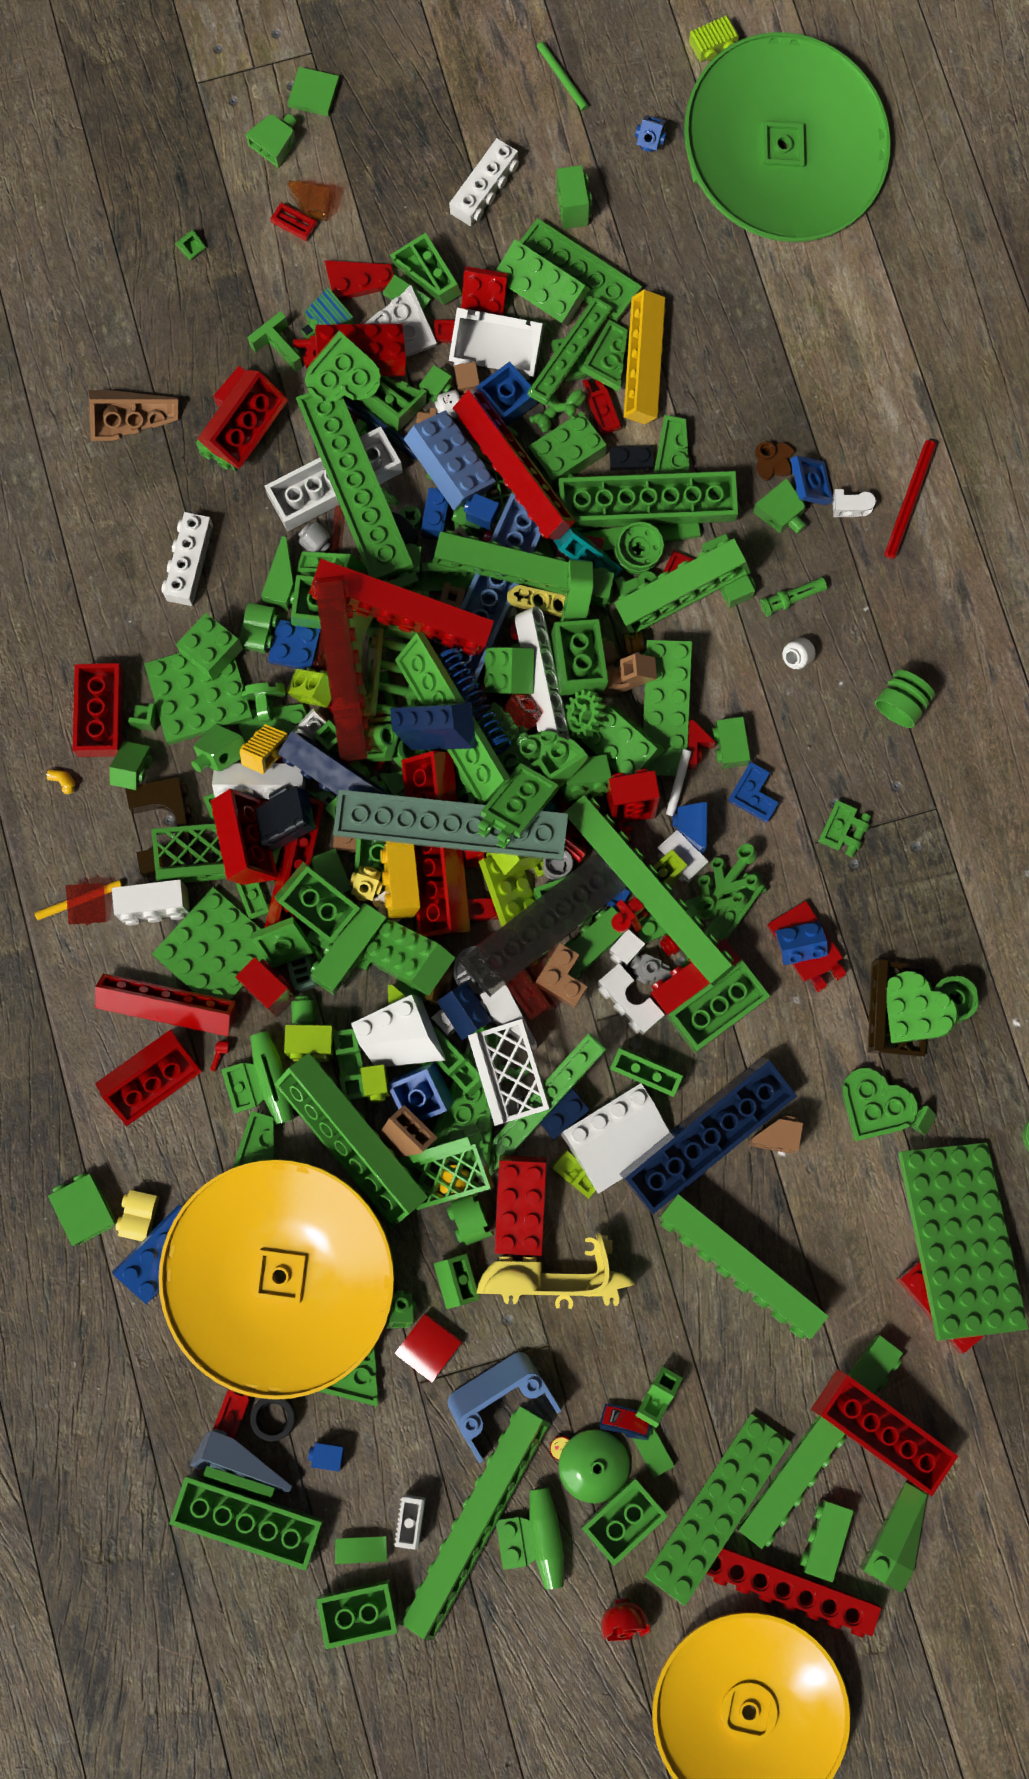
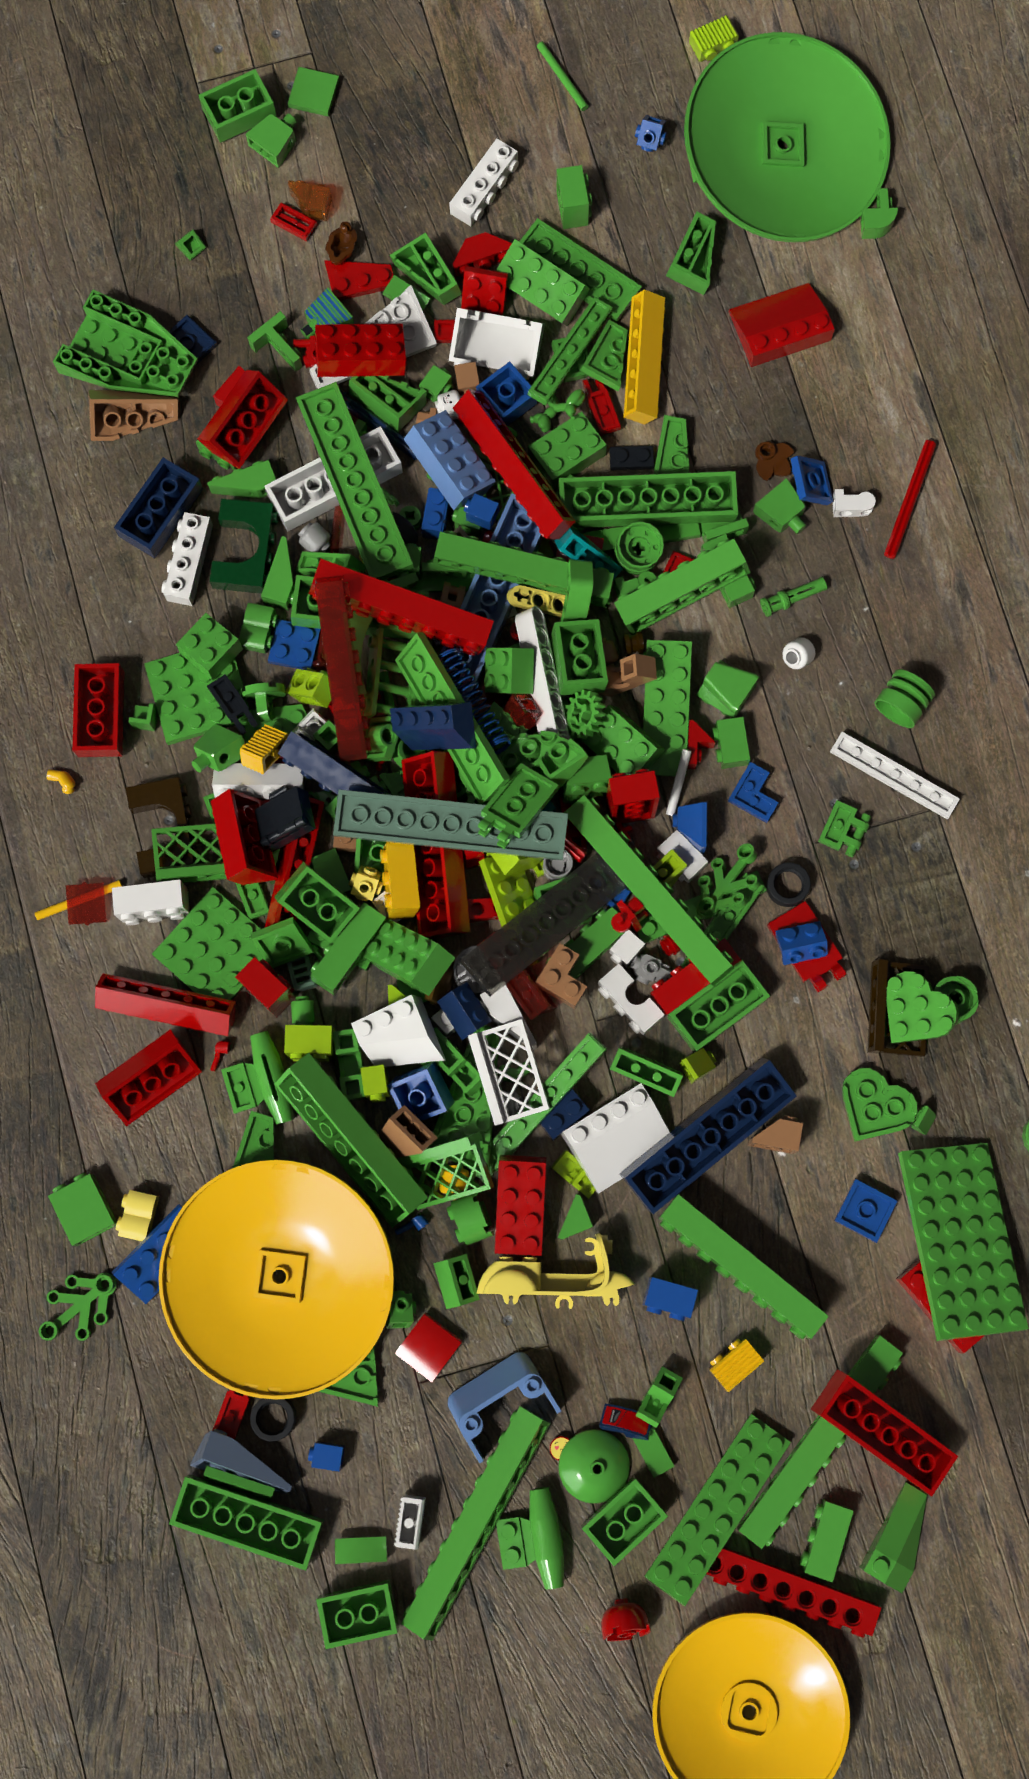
bright green brick [110,741,153,790] -> none
bright green plate [304,330,380,402] -> none
none -> bright green plant [39,1273,117,1341]
none -> bright green wedge [53,290,198,397]
none -> dark blue brick [114,457,203,559]
none -> dark blue tile [168,315,217,366]
none -> bright green brick [198,69,277,143]
none -> bright green slope [207,460,276,499]
none -> black hinge [207,674,258,736]
none -> dark green arch [209,499,279,594]
none -> reddish brown arm [325,222,357,265]
none -> blue hand [395,1215,428,1235]
none -> red slope [453,232,512,278]
none -> bright green slope [558,1194,593,1240]
none -> blue brick [642,1277,698,1321]
none -> bright green wedge [666,212,716,295]
none -> lime slope [679,1048,717,1084]
none -> bright green piece [696,660,759,718]
none -> bright green panel [698,510,749,543]
none -> yellow brick [709,1338,764,1392]
none -> red slope [729,283,835,367]
none -> black tyre [766,862,811,907]
none -> white plate [830,732,960,819]
none -> blue plate [834,1179,897,1243]
none -> bright green brick [860,188,898,239]

